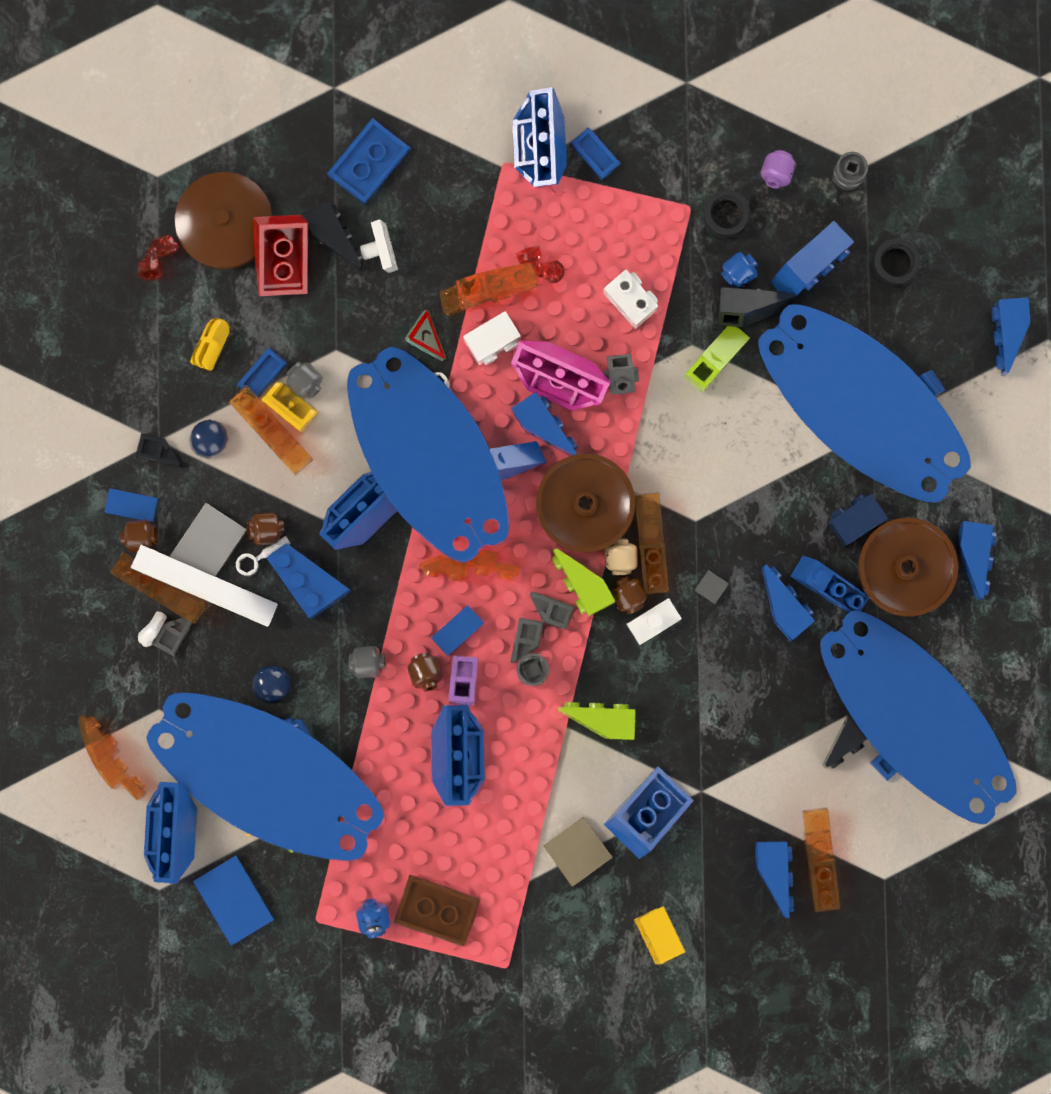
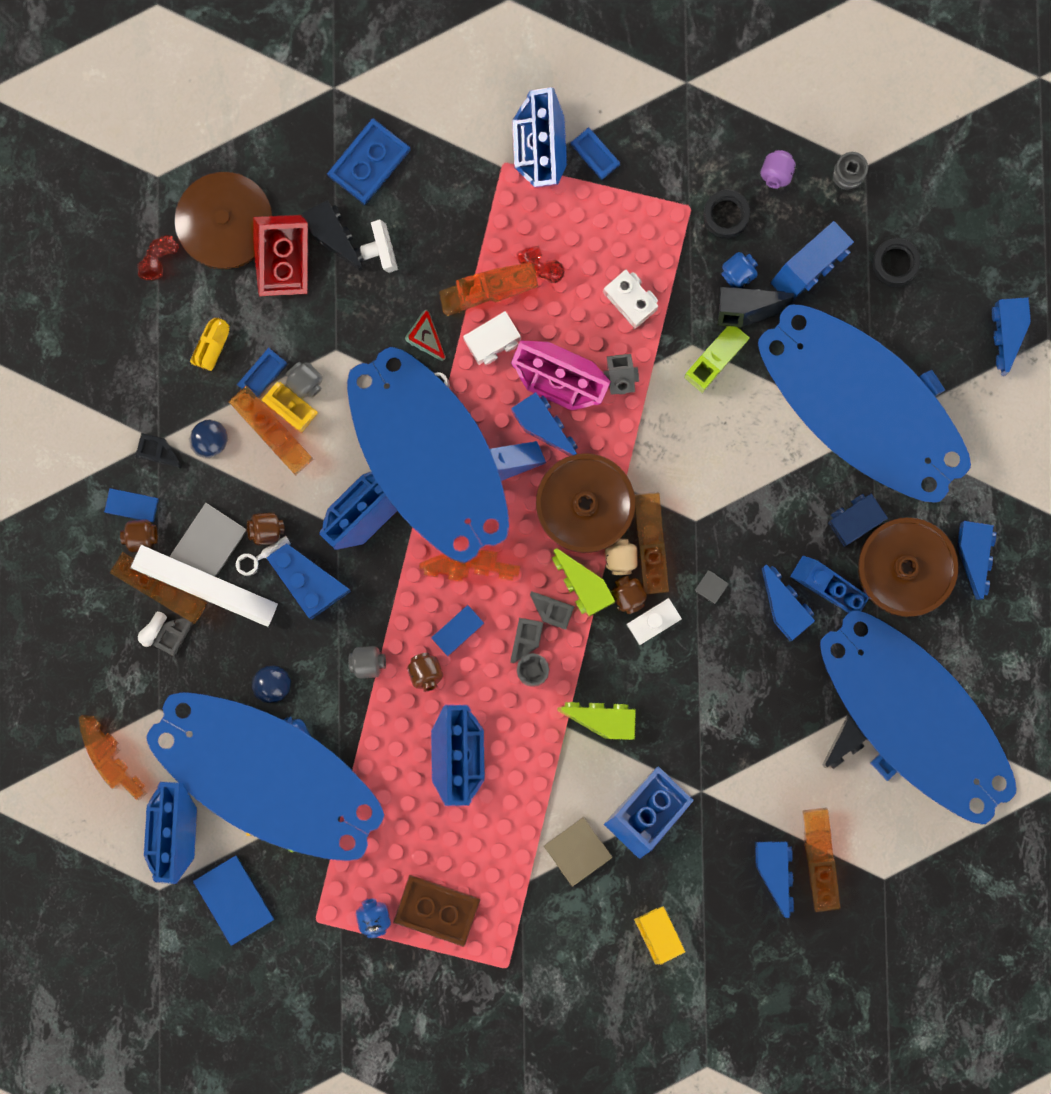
medium lavender brick [449,656,478,706] -> none

